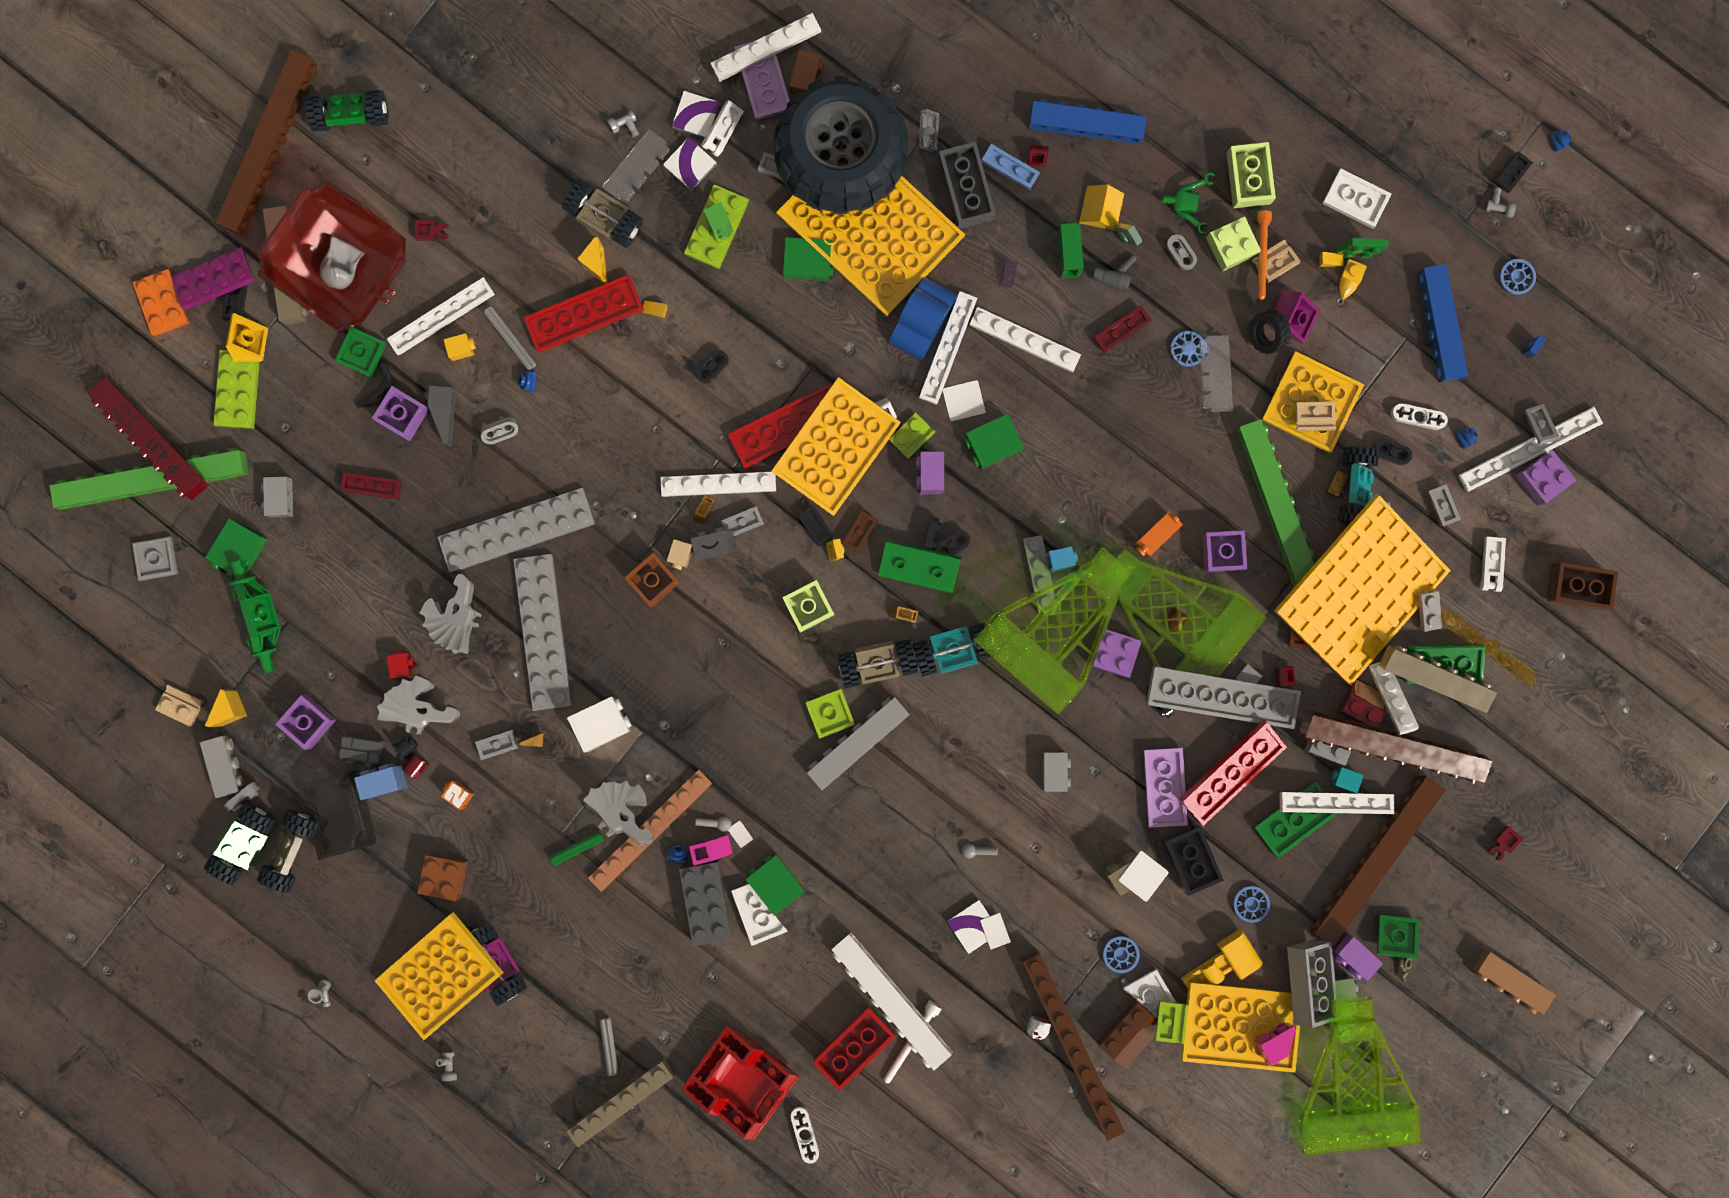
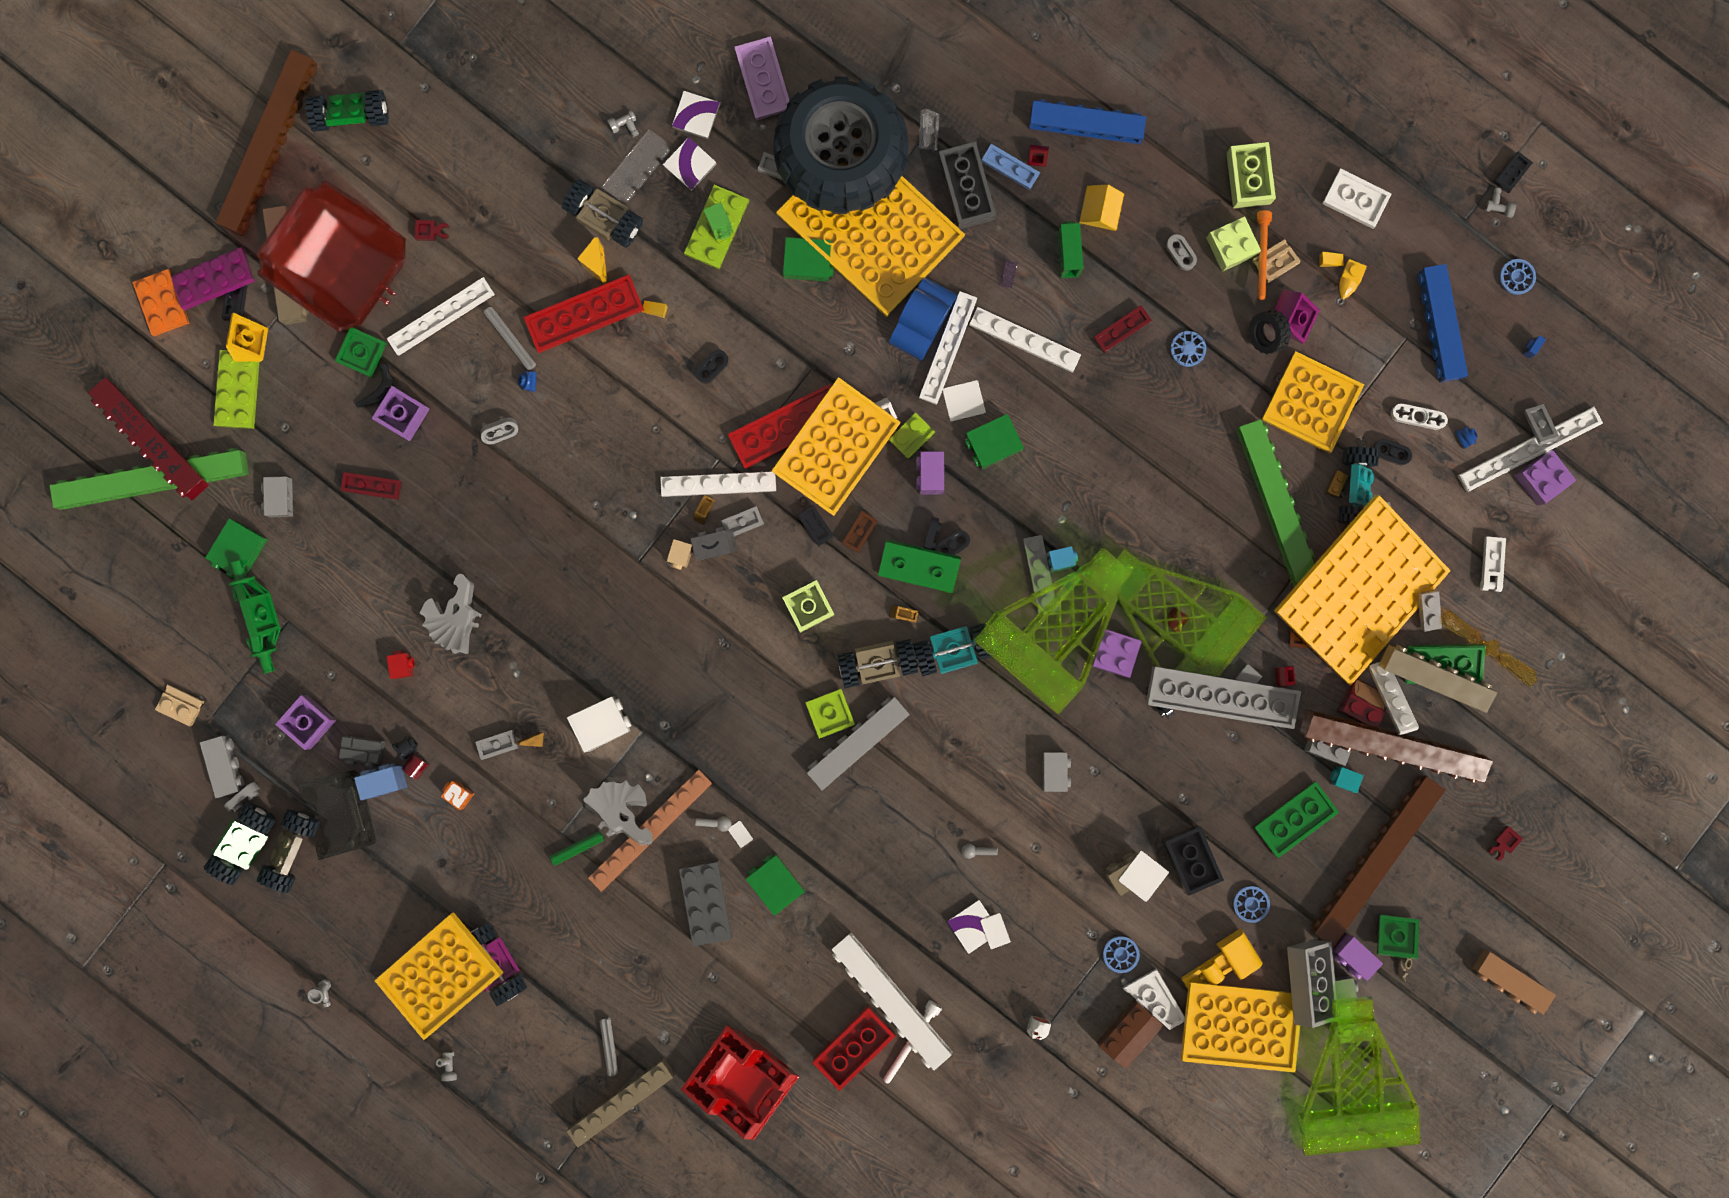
light grey tile [132,536,178,581] -> none
yellow slope [205,689,247,727] -> none
light grey piece [320,237,364,289] -> none
light grey animal [377,676,460,734] -> none
dark orange brick [417,853,468,901] -> none
dark grey slope [425,386,456,447] -> none
light grey plate [438,488,596,573] -> none
yellow brick [444,333,476,361] -> none
light grey plate [514,554,572,711] -> none
dark orange brick [624,552,681,608] -> none
blue plate [666,845,688,865] -> none
dark pink slope [689,835,733,865] -> none
white plate [701,100,744,157] -> none
white plate [711,13,821,82] -> none
white wing [731,884,788,946] -> none
dark orange brick [790,50,824,94] -> none
white beam [791,1106,819,1164] -> none
yellow plate [826,539,844,562] -> none
reddish brown brick [1021,951,1125,1141] -> none
dark grey piece [1093,254,1136,290] -> none
sand green plate [1114,223,1143,245] -> none
orange brick [1134,511,1183,558] -> none
lavender plate [1143,748,1188,828] -> none
lime plate [1155,1000,1189,1044] -> none
green piece [1162,173,1215,235] -> none
plate [1180,720,1287,826] -> none
clear windscreen [1199,335,1233,412] -> none
medium lavender brick [1202,530,1247,573] -> none
dark pink slope [1254,1022,1296,1066] -> none
white plate [1280,792,1394,814] -> none
tan plate [1295,402,1336,431] -> none
green plate [1336,238,1389,259] -> none
light grey plate [1427,484,1461,527] -> none
reddish brown brick [1547,562,1618,611] -> none
blue plate [1549,129,1571,152] -> none

